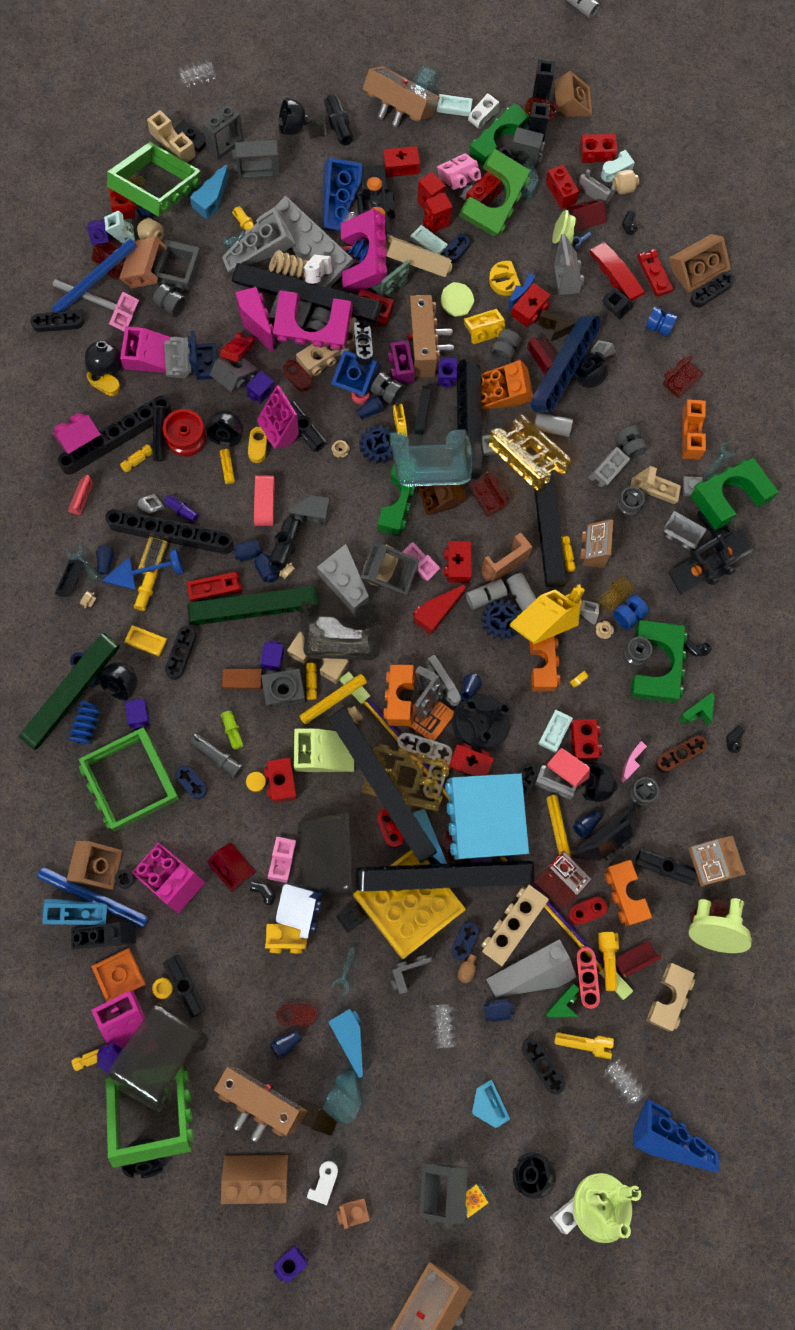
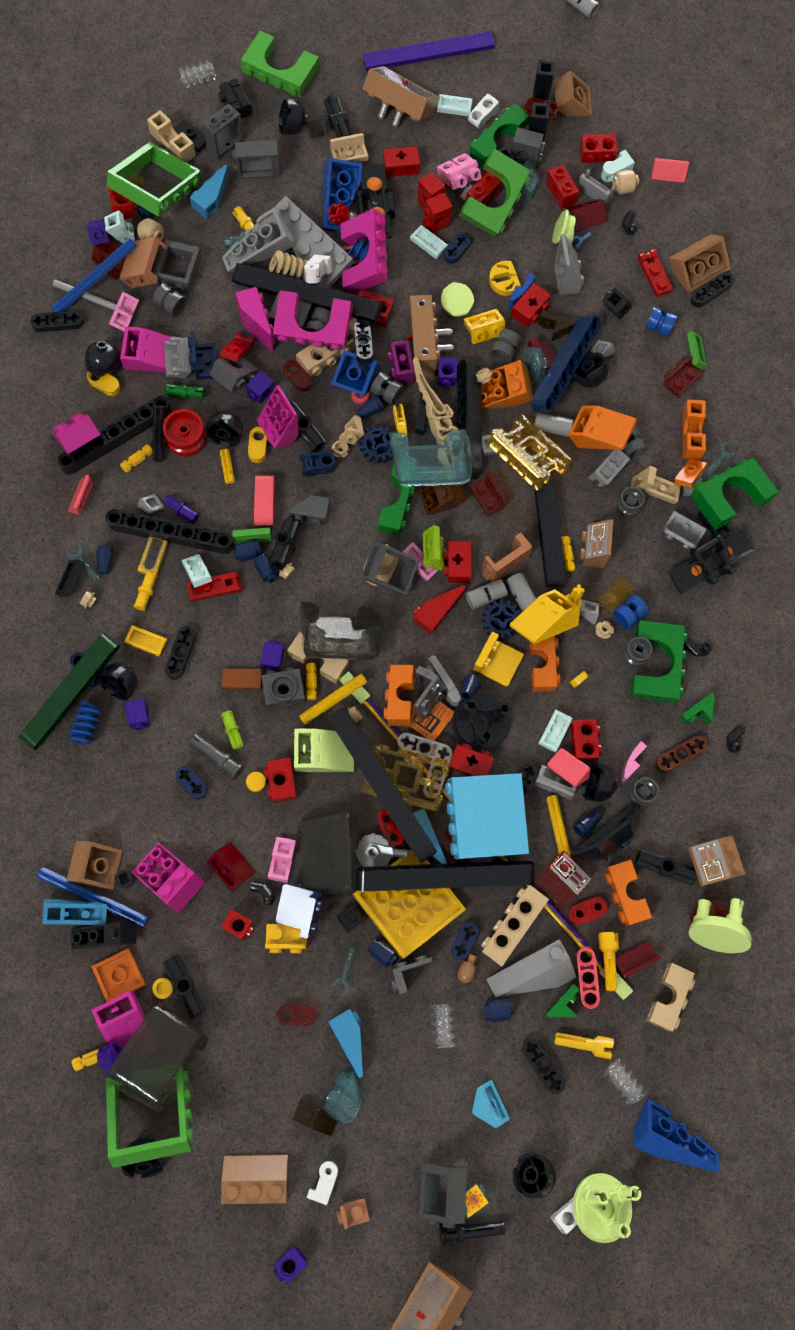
bright green window [78,727,180,832] -> none
blue piece [102,548,184,590] -> none
dark green beam [187,586,320,625] -> none
medium nougat piece [214,1067,308,1142] -> none
dark blue cone [270,1030,302,1059] -> none
light grey wedge [317,544,369,615] -> none
sand green bracket [369,260,410,298] -> none
tan slope [385,234,452,277] -> none
clear light blue brick [413,65,437,92] -> none
red slope [590,242,644,302] -> none
none -> green pin [166,383,204,399]
none -> light aqua plate [182,554,212,588]
none -> black brick [218,78,252,119]
none -> red brick [221,909,254,941]
none -> bright green tile [232,527,272,545]
none -> bright green arch [241,31,319,98]
none -> dark blue piece [300,451,336,477]
none -> red gear [328,202,350,226]
none -> tan bracket [330,133,368,163]
none -> tan bracket [339,415,364,445]
none -> light grey piece [355,833,409,867]
none -> dark purple tile [363,31,495,71]
none -> dark blue brick [368,938,399,967]
none -> tan animal [413,357,461,467]
none -> lime panel [423,525,444,571]
none -> black pin [439,1220,505,1245]
none -> yellow bracket [473,632,524,687]
none -> tan plate [476,367,493,384]
none -> clear light blue bracket [521,347,547,385]
none -> orange slope [568,406,637,450]
none -> coral slope [651,158,689,182]
none -> orange plate [674,458,707,488]
none -> bright green tile [687,331,707,370]

